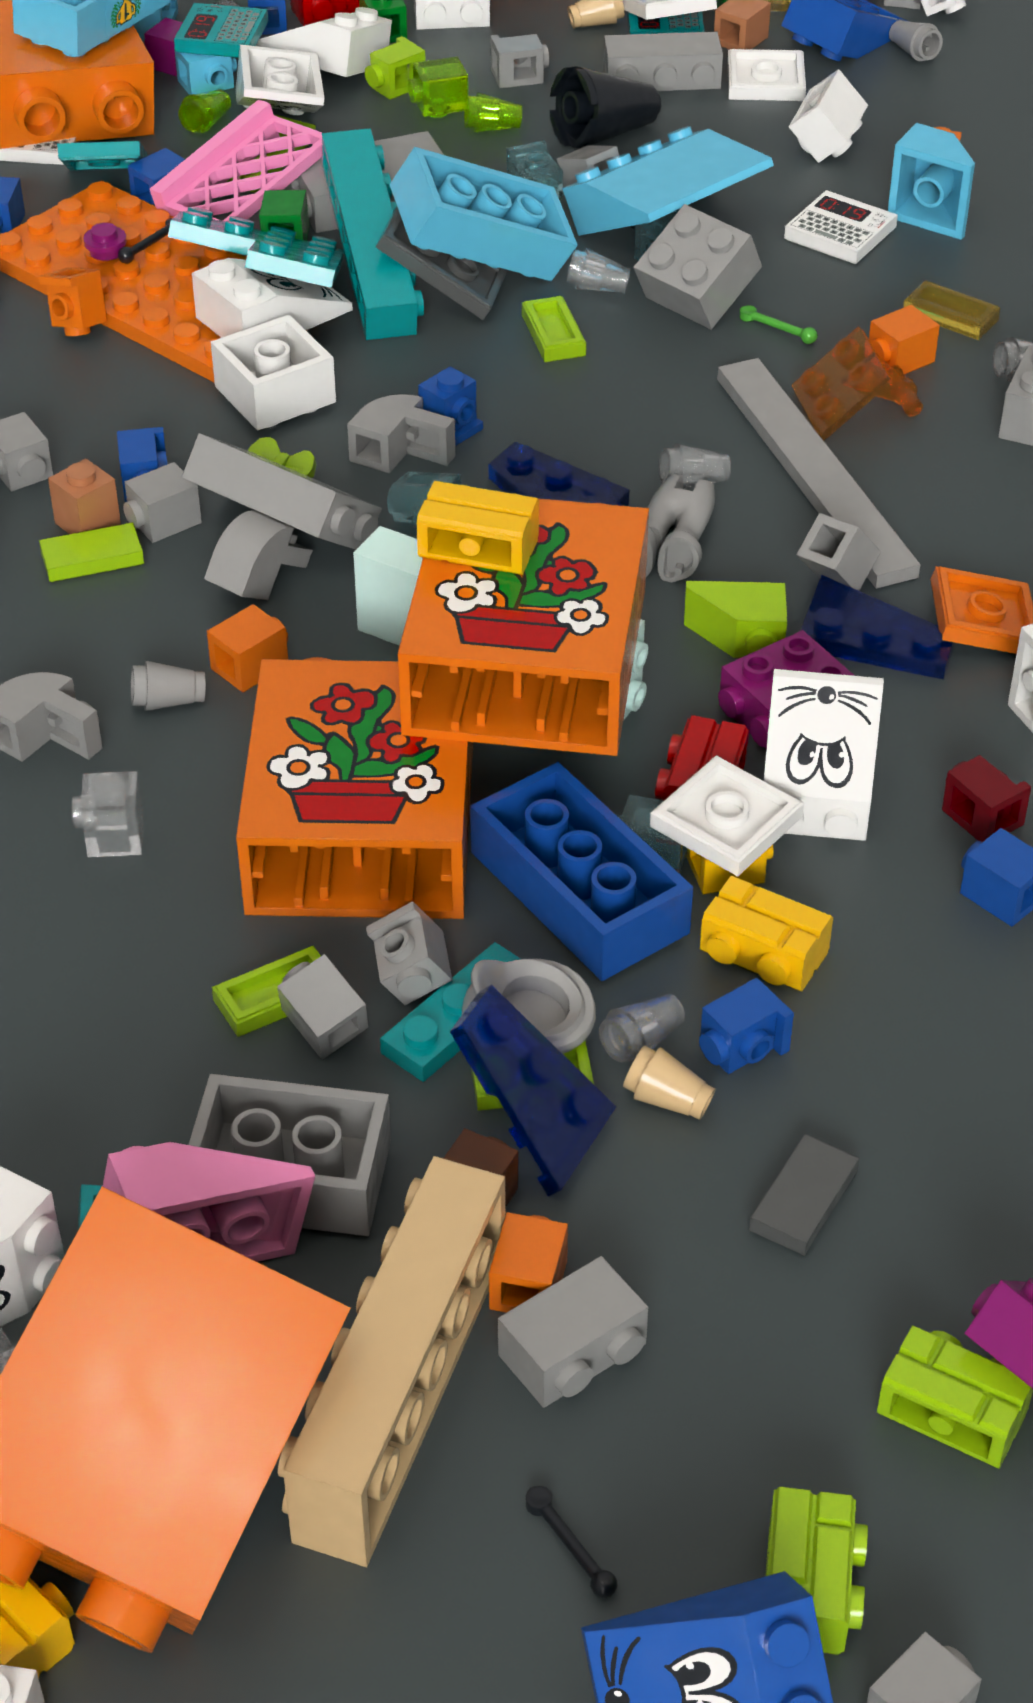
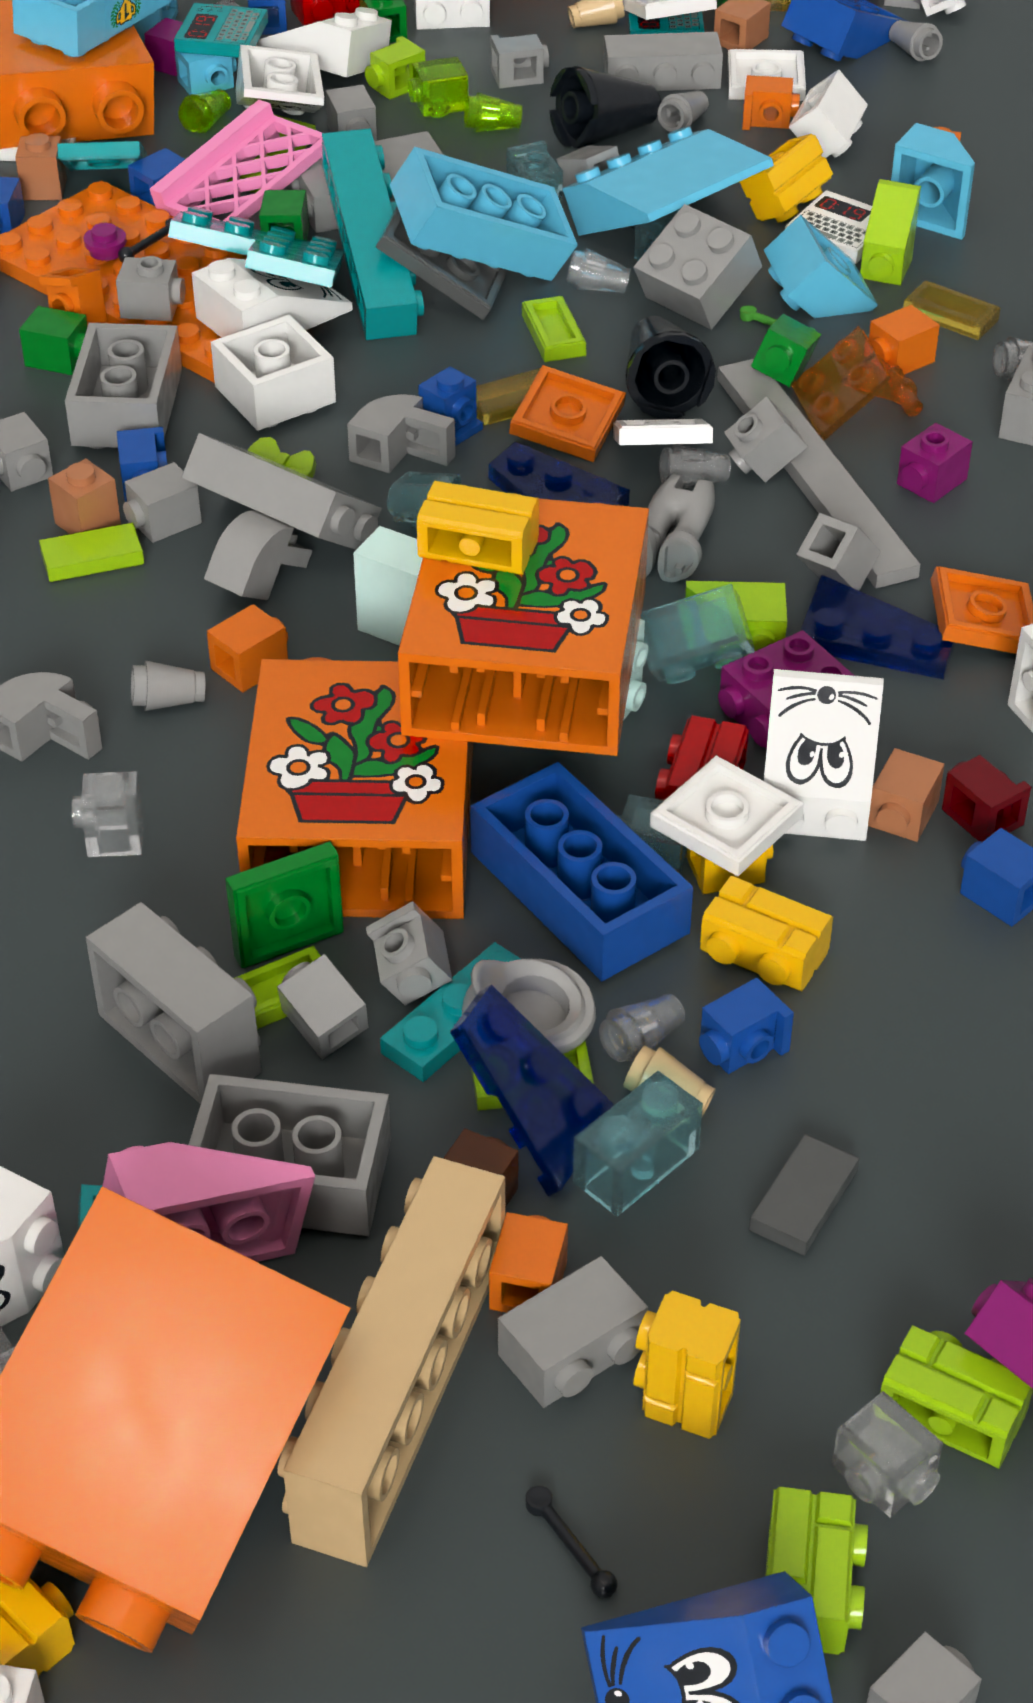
none -> nougat brick [15,133,67,200]
none -> green brick [19,306,88,375]
none -> light grey brick [65,323,182,449]
none -> light grey brick [86,902,261,1104]
none -> light grey brick [116,256,185,321]
none -> green tile [225,841,344,969]
none -> light grey brick [325,84,377,141]
none -> clear yellow tile [476,368,540,426]
none -> orange tile [509,365,626,462]
none -> clear light blue brick [573,1071,703,1217]
none -> white tile [613,419,713,445]
none -> black cone [626,316,716,419]
none -> yellow brick [633,1290,741,1439]
none -> clear light blue brick [641,584,755,684]
none -> light grey cone [657,90,709,132]
none -> light grey brick [724,396,808,483]
none -> yellow brick [739,134,833,223]
none -> orange brick [742,75,800,130]
none -> green brick [751,314,822,387]
none -> medium azure slope [764,215,878,318]
none -> clear brick [832,1391,943,1518]
none -> lime slope [860,179,921,286]
none -> nougat brick [868,748,945,842]
none -> magenta brick [897,422,973,503]

